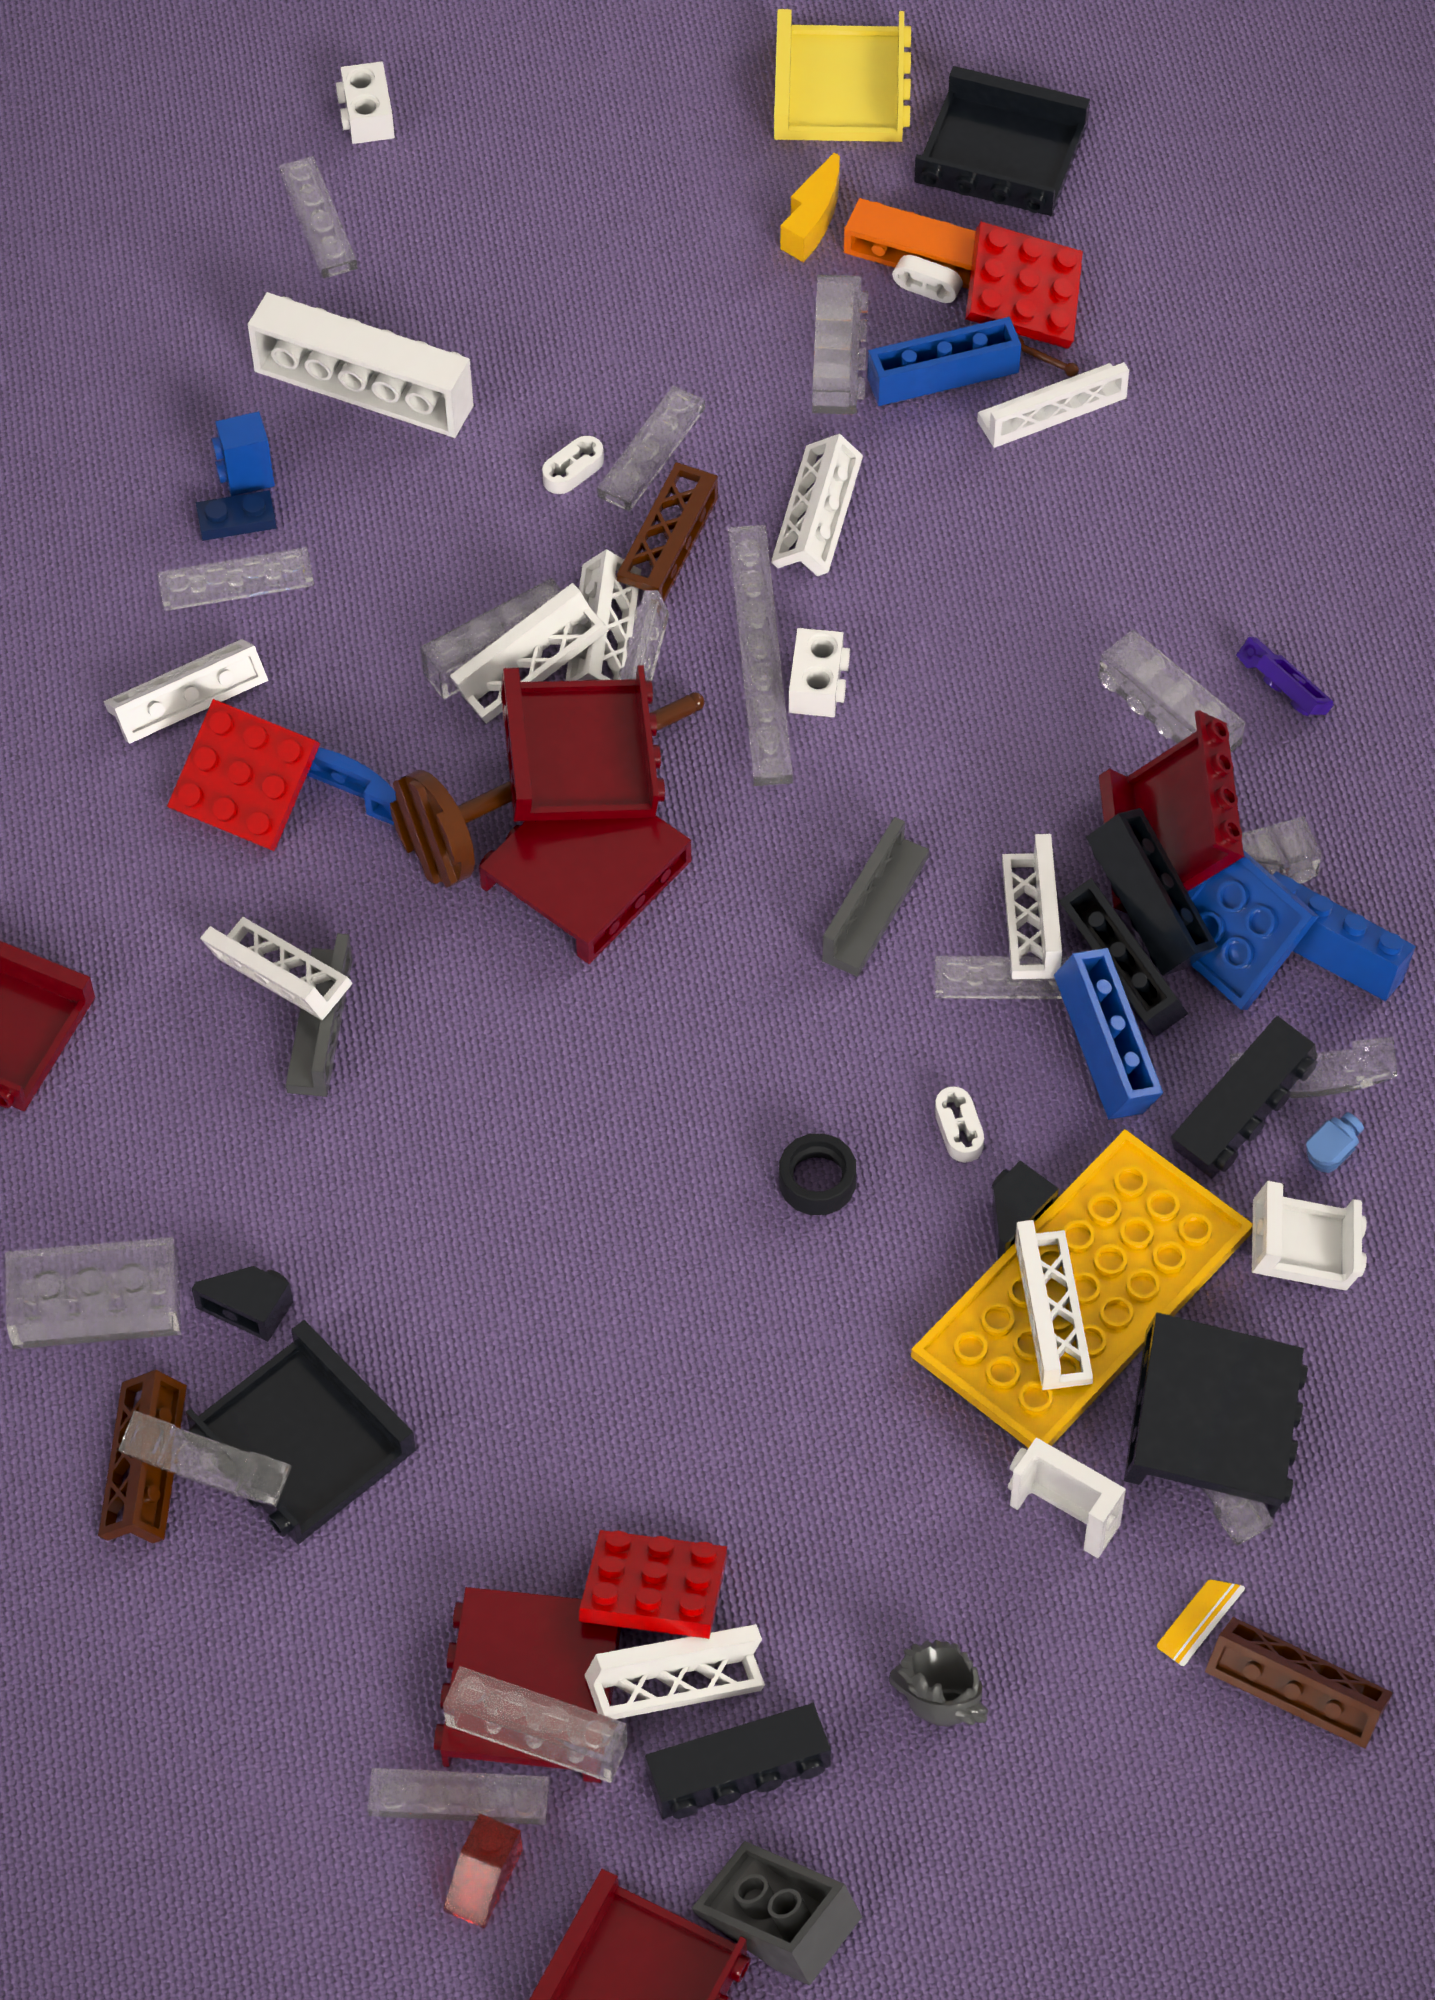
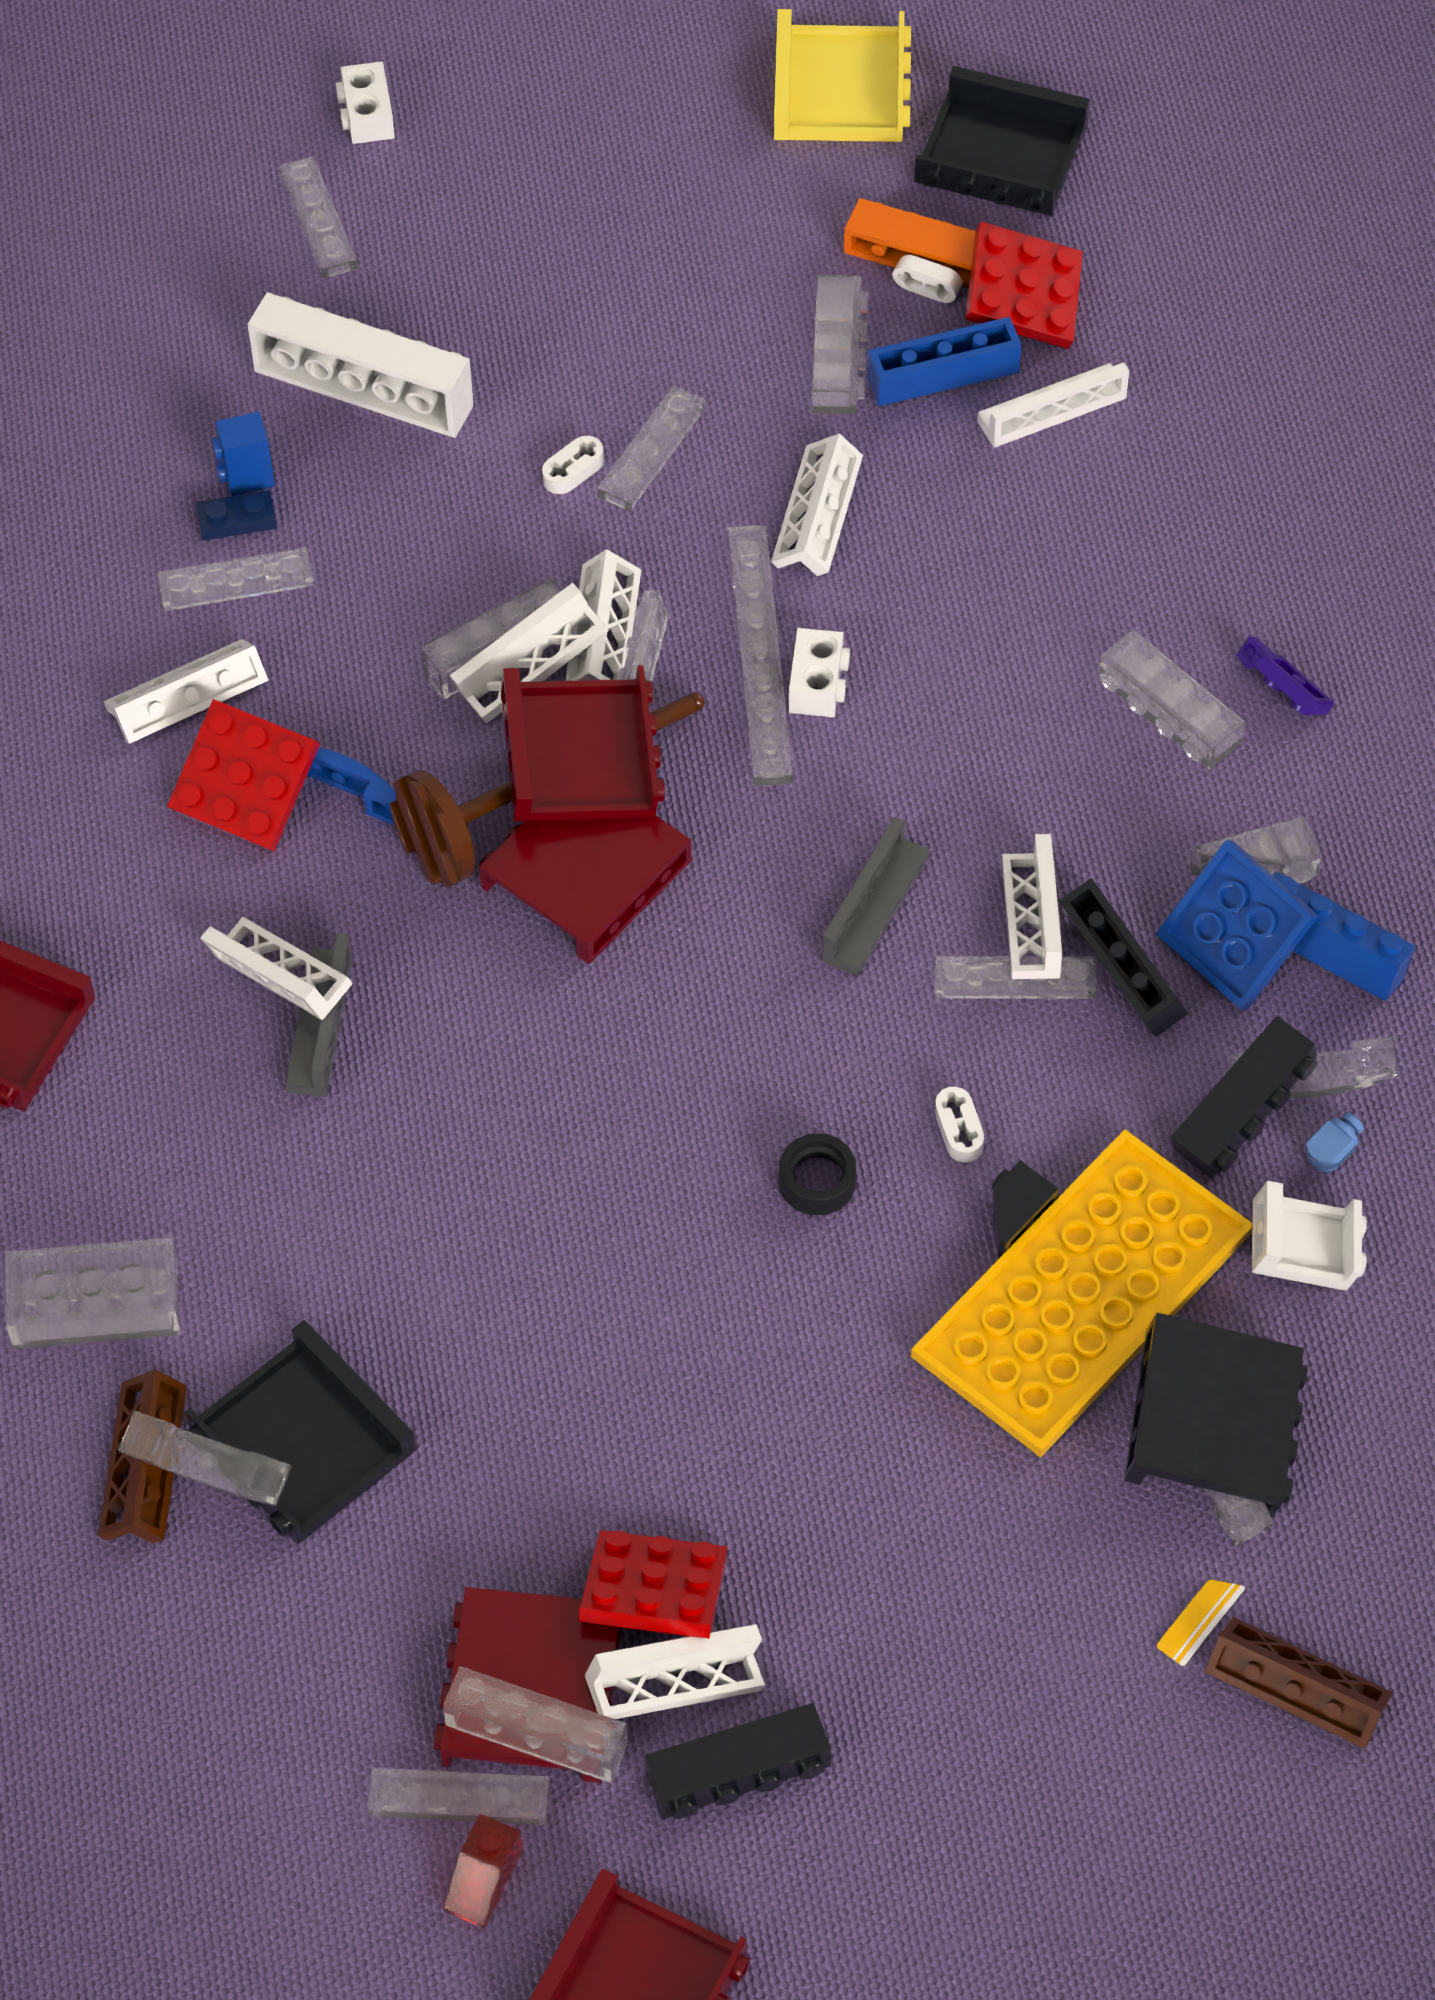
black slope [192,1266,293,1342] -> none
reddish brown fence [617,462,718,611] -> none
dark grey slope [692,1841,862,1986] -> none
yellow slope [780,153,840,263] -> none
dark grey hair [889,1640,988,1727] -> none
white panel [1008,1437,1126,1558] -> none
white fence [1015,1220,1093,1390] -> none
reddish brown hinge [1018,337,1079,377] -> none
blue brick [1054,948,1163,1120] -> none
black brick [1086,808,1218,976] -> none
dark red panel [1099,710,1244,914] -> none

